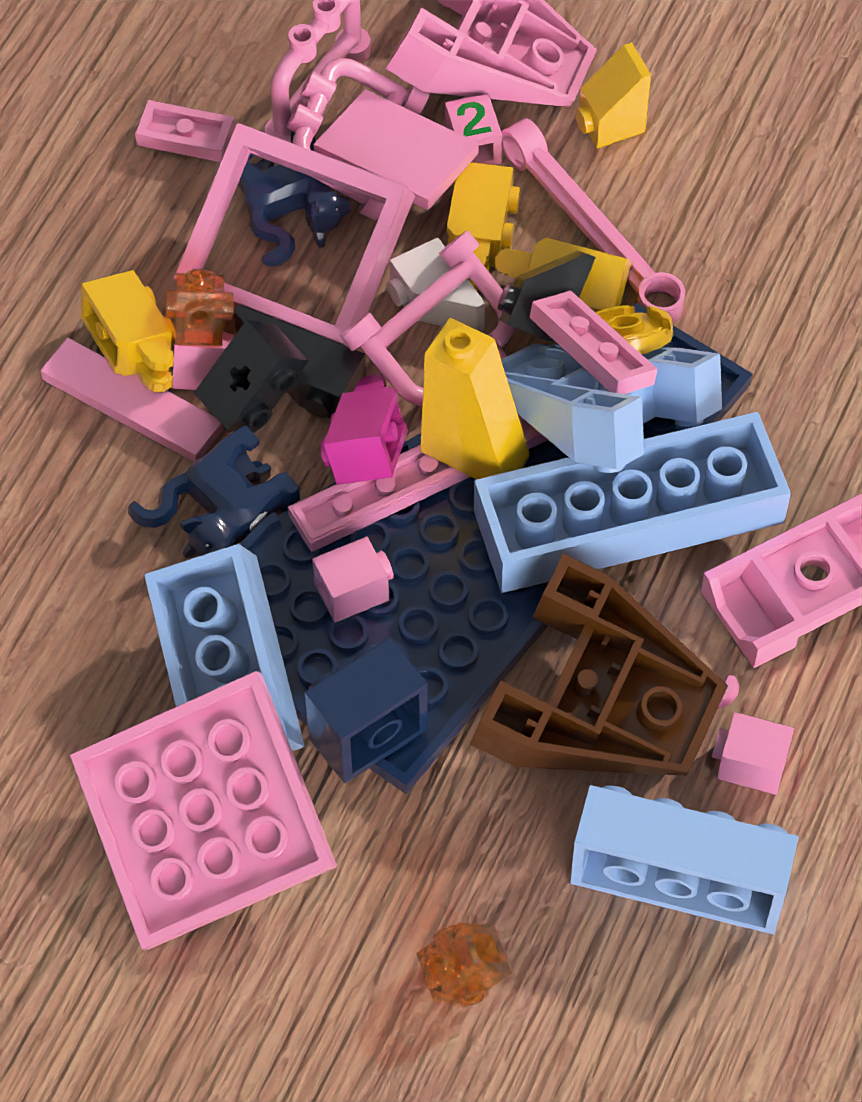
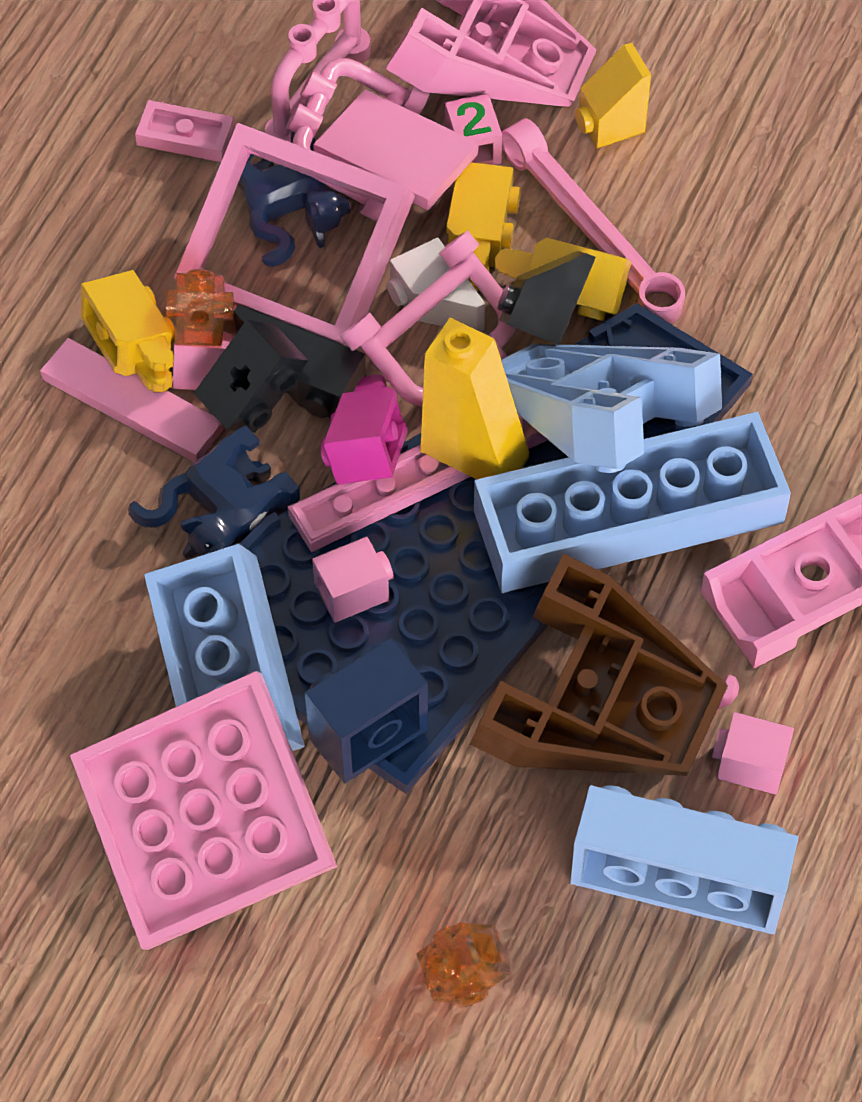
bright pink plate [530,291,657,394] -> none
yellow tile [595,305,673,354] -> none

